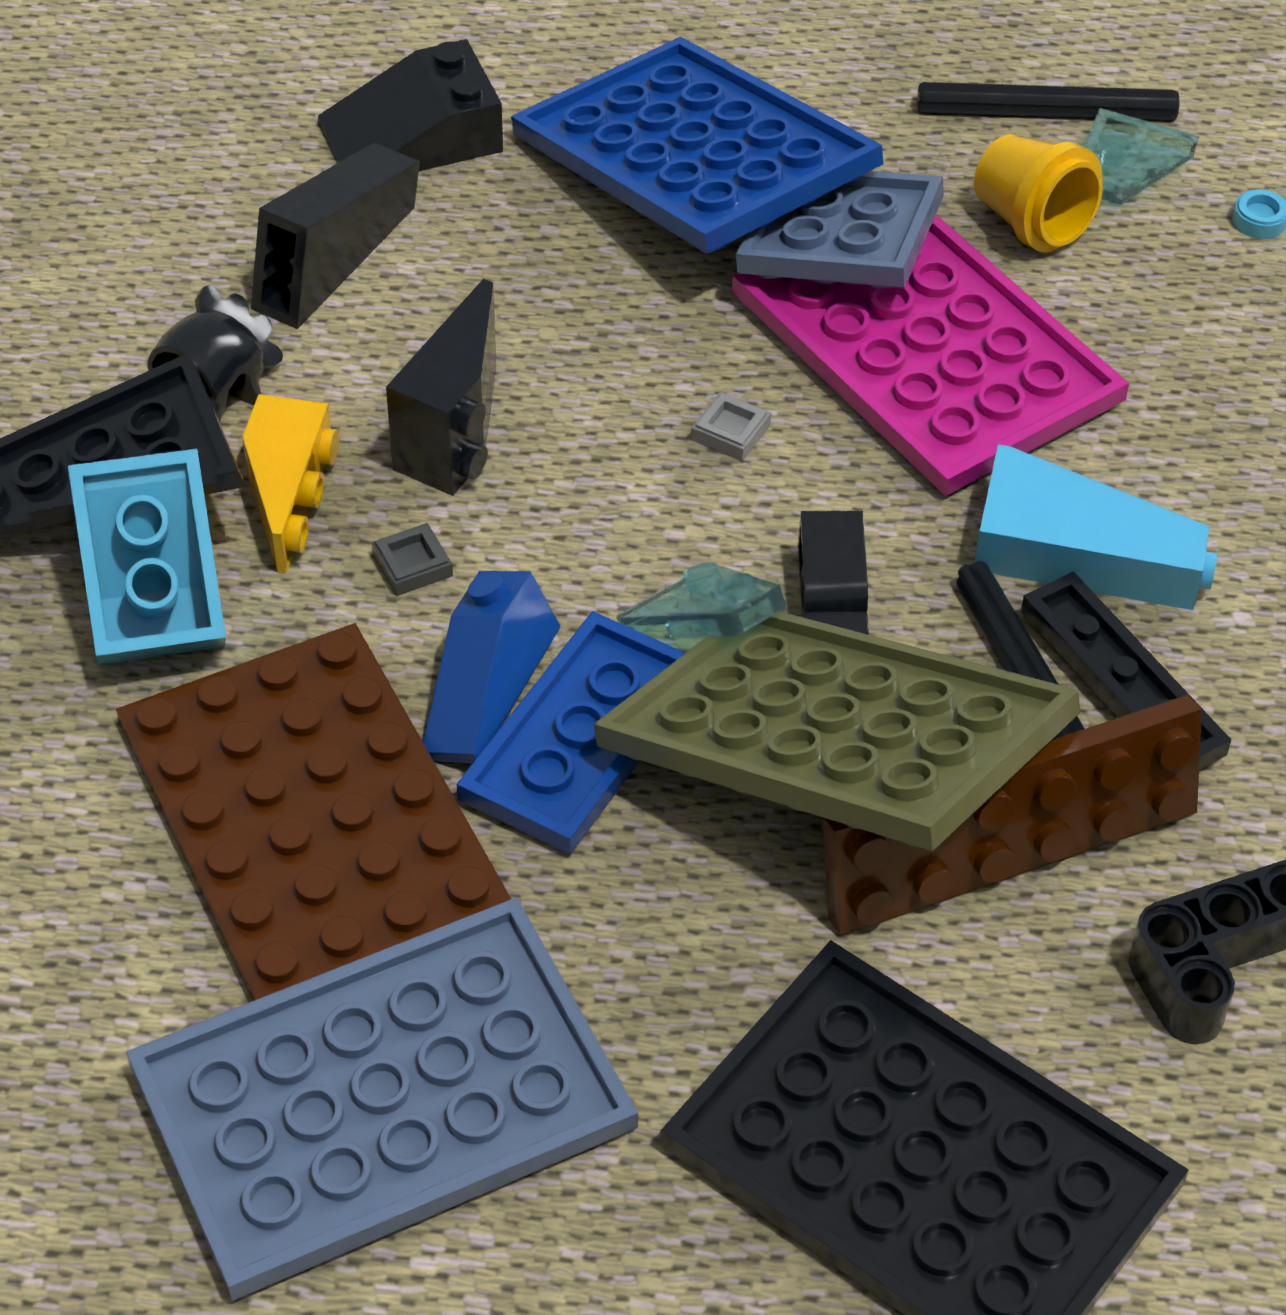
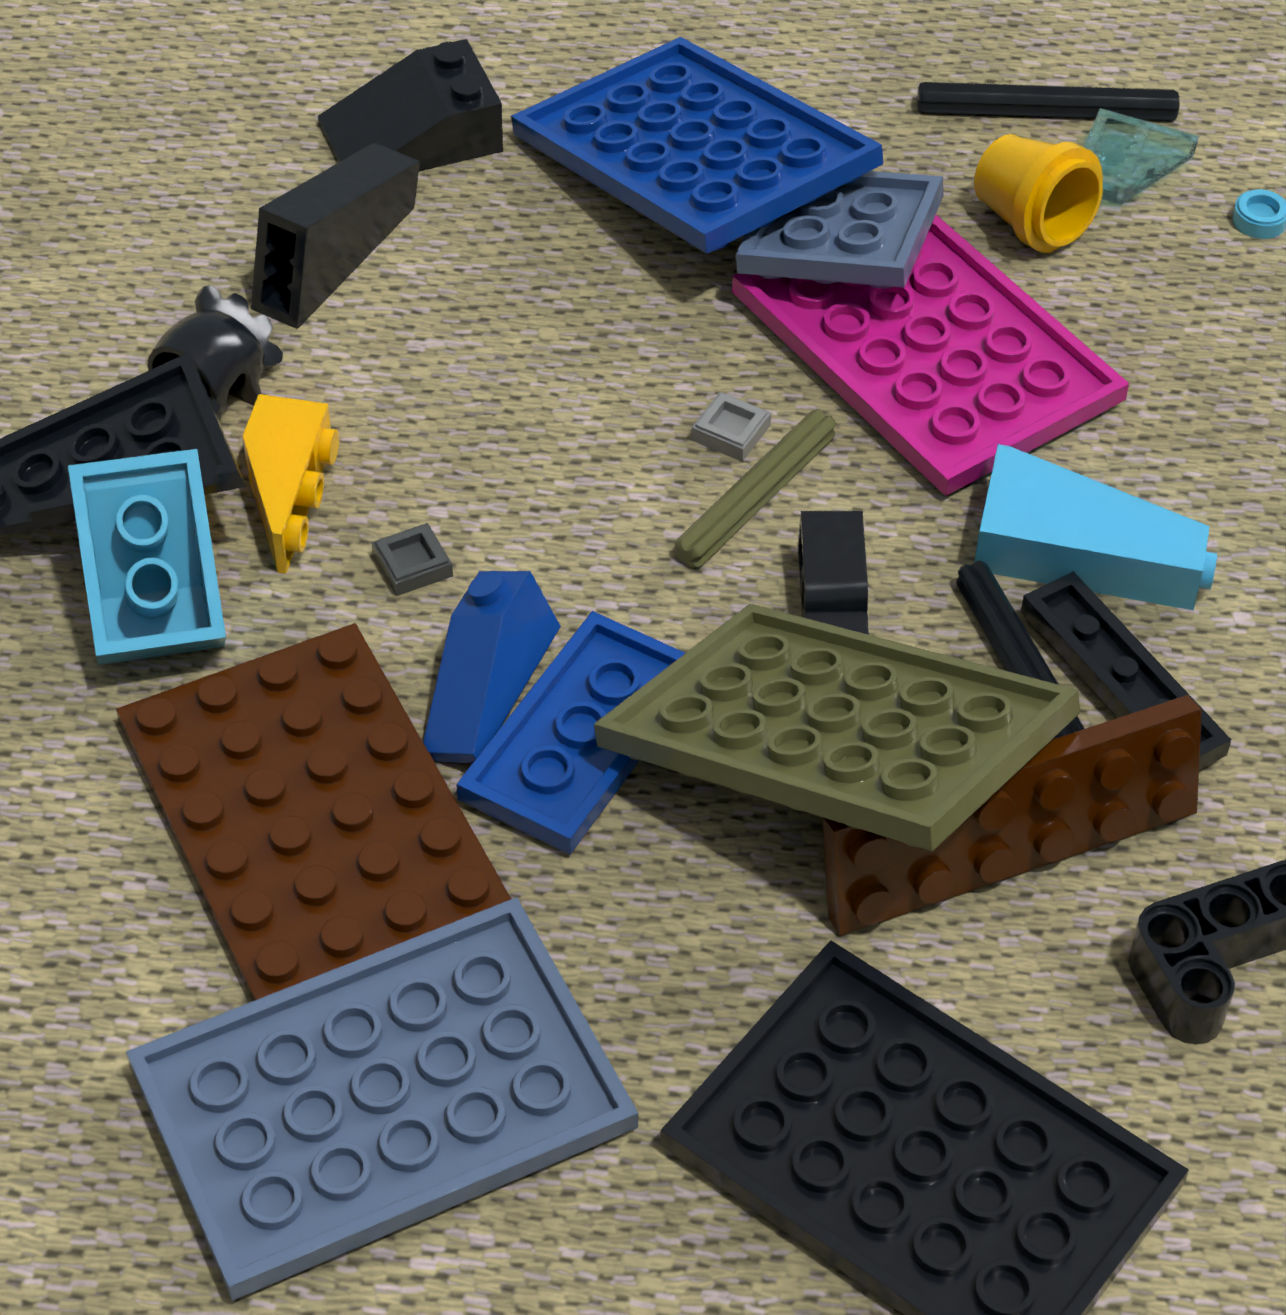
black slope [386,279,496,496] -> none
clear light blue wing [616,562,787,638] -> none
none -> olive axle [675,409,836,569]

